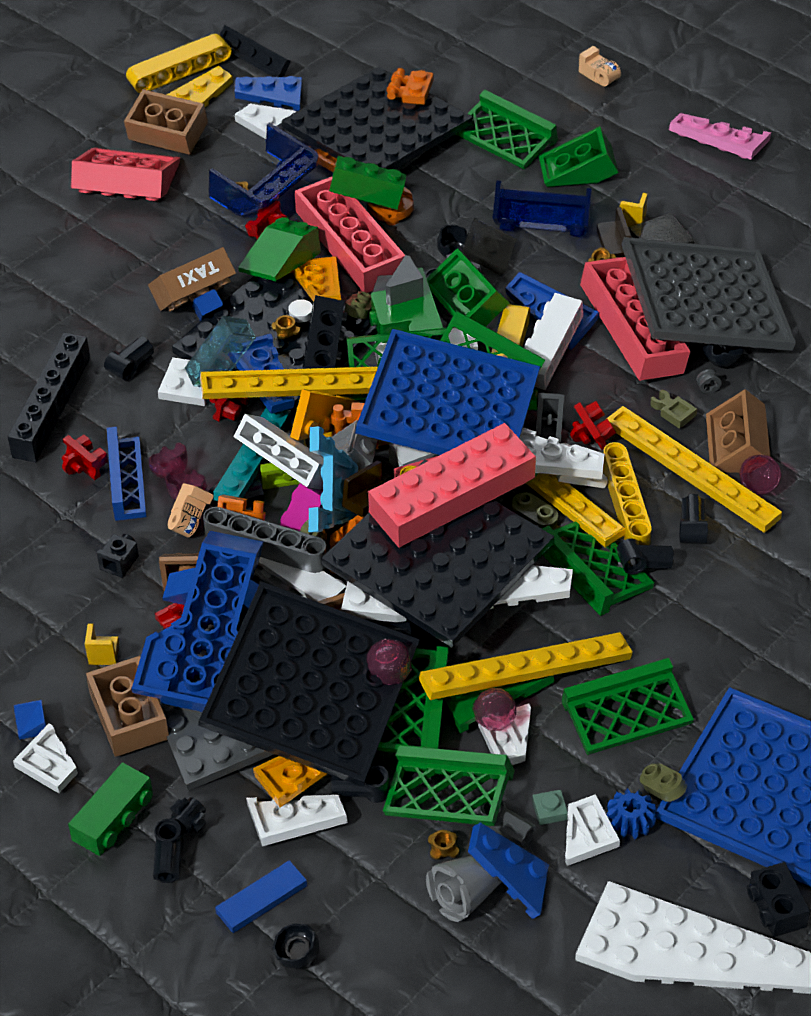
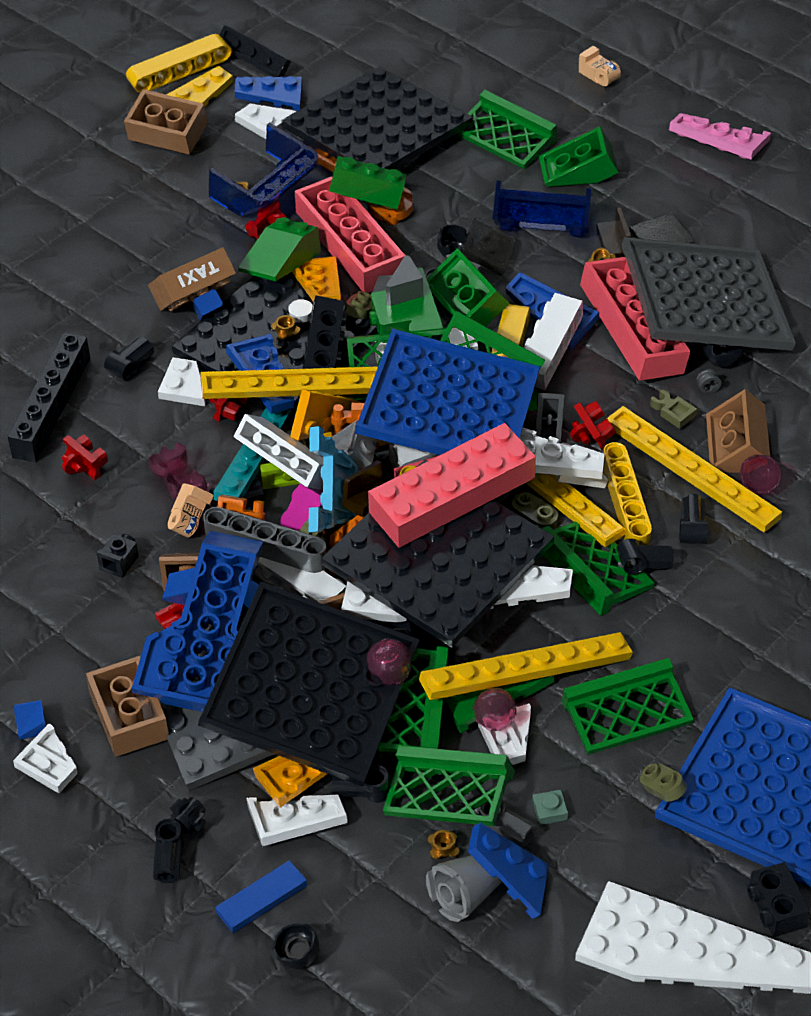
green brick [68,762,153,856] -> none
coral slope [71,148,180,201] -> none
yellow panel [85,623,119,665] -> none
blue fence [107,427,147,521] -> none
clear light blue brick [185,316,256,387] -> none
orange plate [387,68,434,105] -> none
white wing [565,794,620,866] -> none
blue gear [606,788,657,839] -> none
yellow panel [619,193,648,229] -> none

